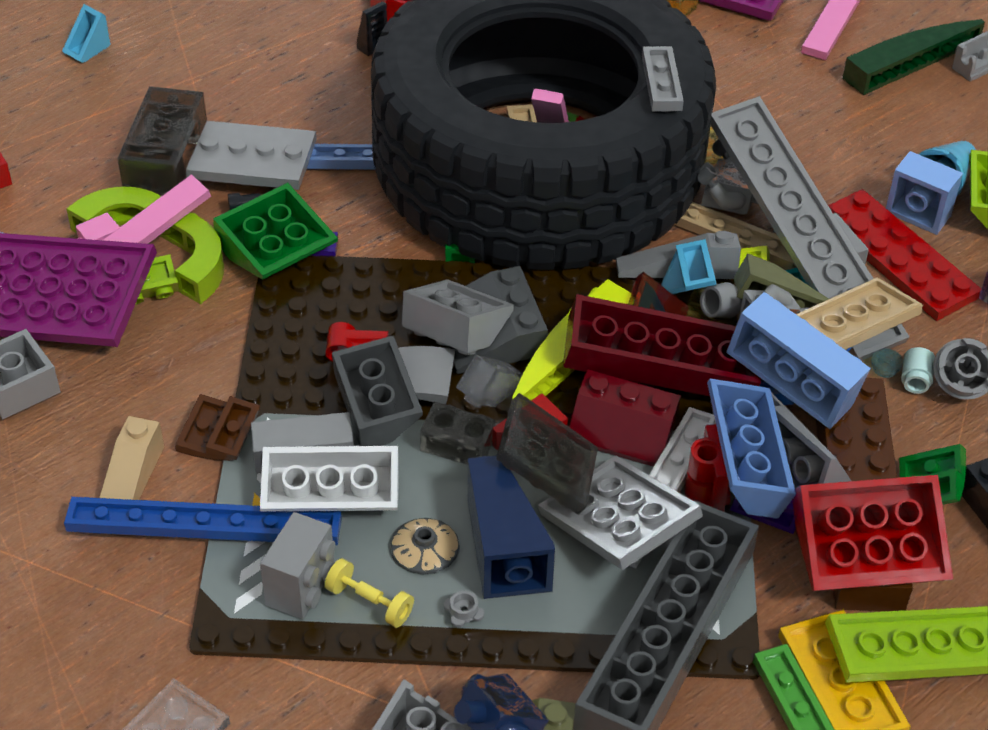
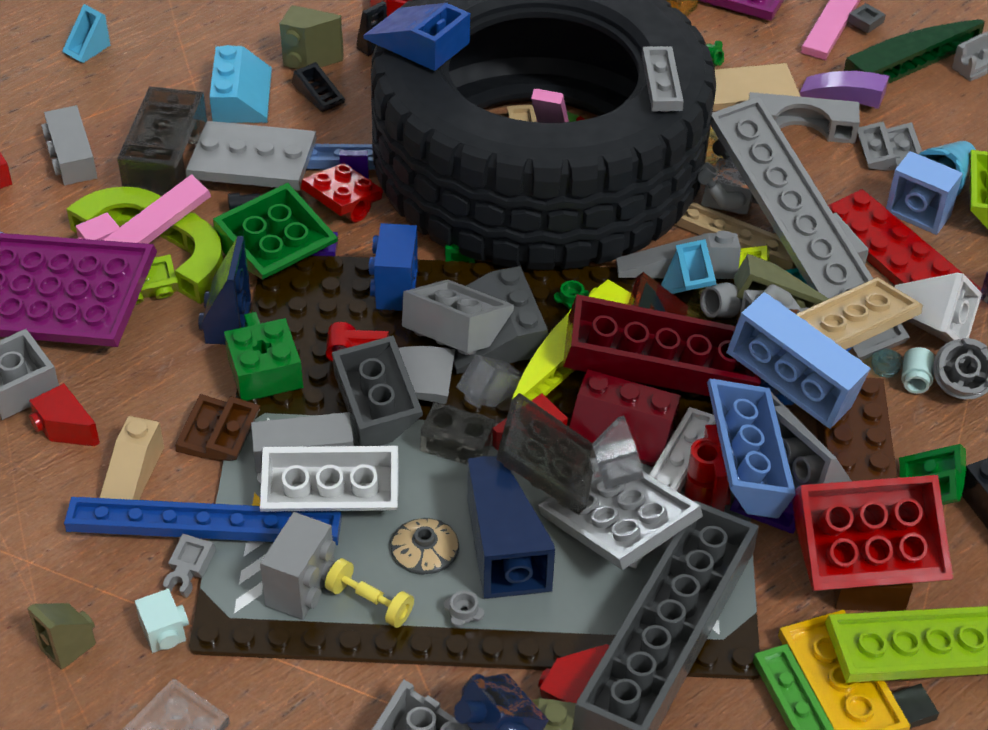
none -> olive slope [27,603,96,670]
none -> red slope [29,383,100,446]
none -> light grey brick [41,105,98,186]
none -> light aqua brick [135,588,189,653]
none -> light grey plate [163,534,216,598]
none -> dark blue slope [198,236,252,345]
none -> medium azure slope [209,45,272,123]
none -> green hinge [224,312,304,401]
none -> olive slope [279,5,344,69]
none -> black slope [292,62,345,112]
none -> red plate [301,163,383,223]
none -> dark purple tile [339,150,369,179]
none -> blue slope [363,3,470,71]
none -> blue brick [369,223,418,311]
none -> red slope [538,644,610,703]
none -> green plate [554,280,589,309]
none -> clear slope [589,416,644,489]
none -> green plate [706,41,724,67]
none -> tan tile [713,63,801,112]
none -> light grey arch [748,92,860,144]
none -> medium lavender slope [800,71,889,109]
none -> dark grey plate [848,3,886,33]
none -> light grey slope [858,121,922,171]
none -> pearl dark grey tile [892,684,939,729]
none -> white slope [895,273,982,343]

